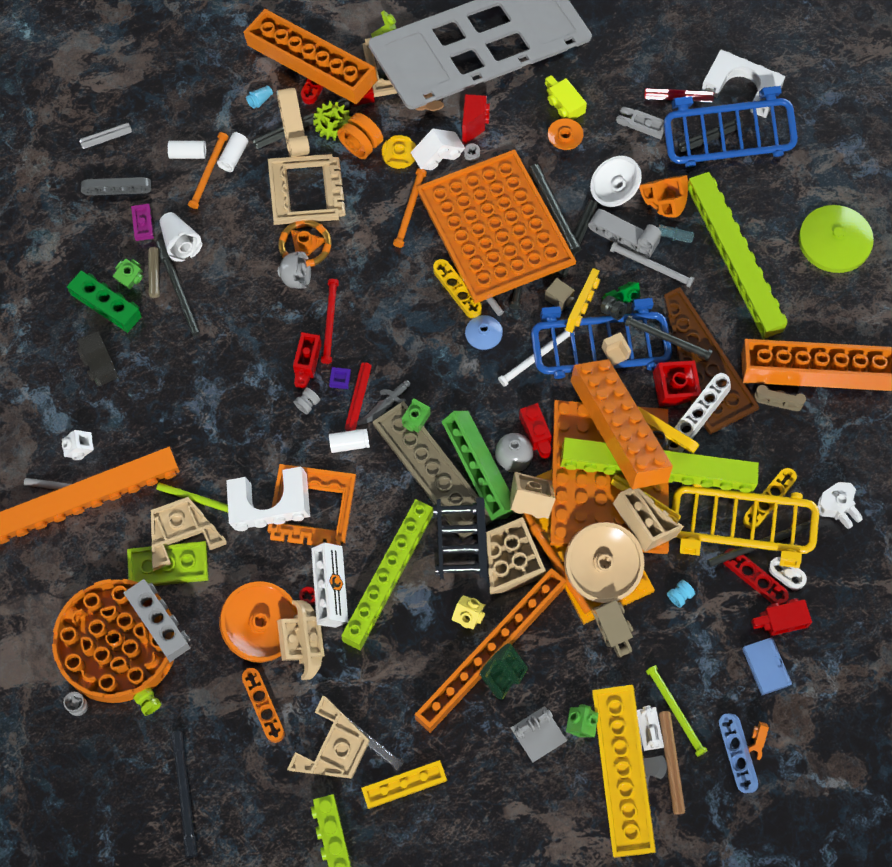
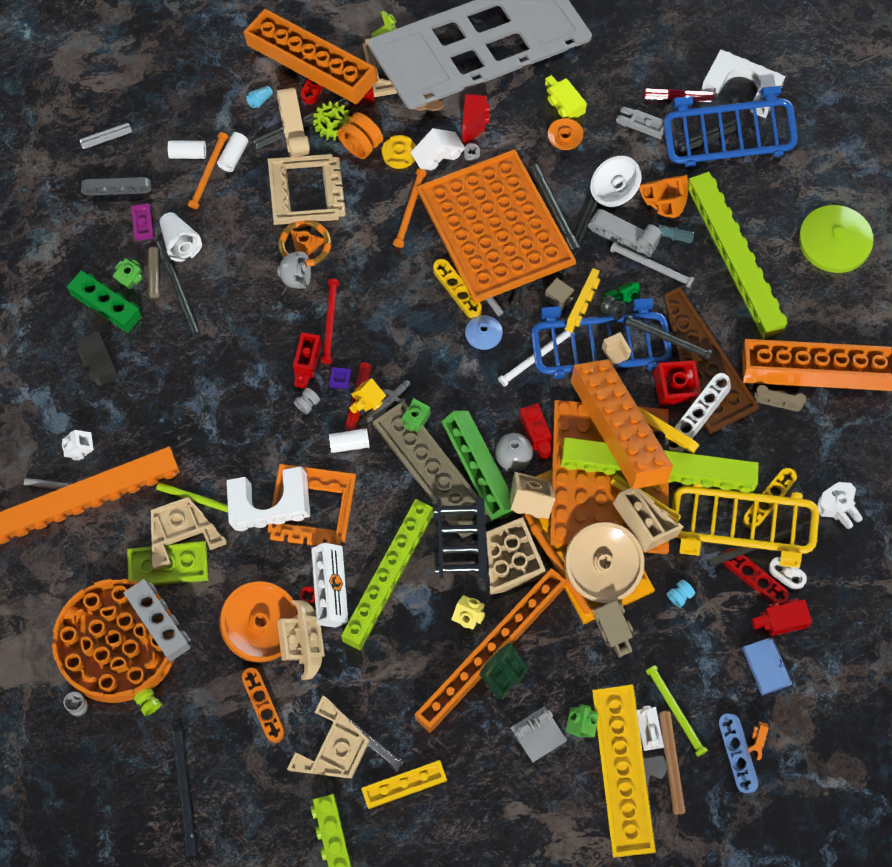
none -> yellow brick [349,378,386,413]

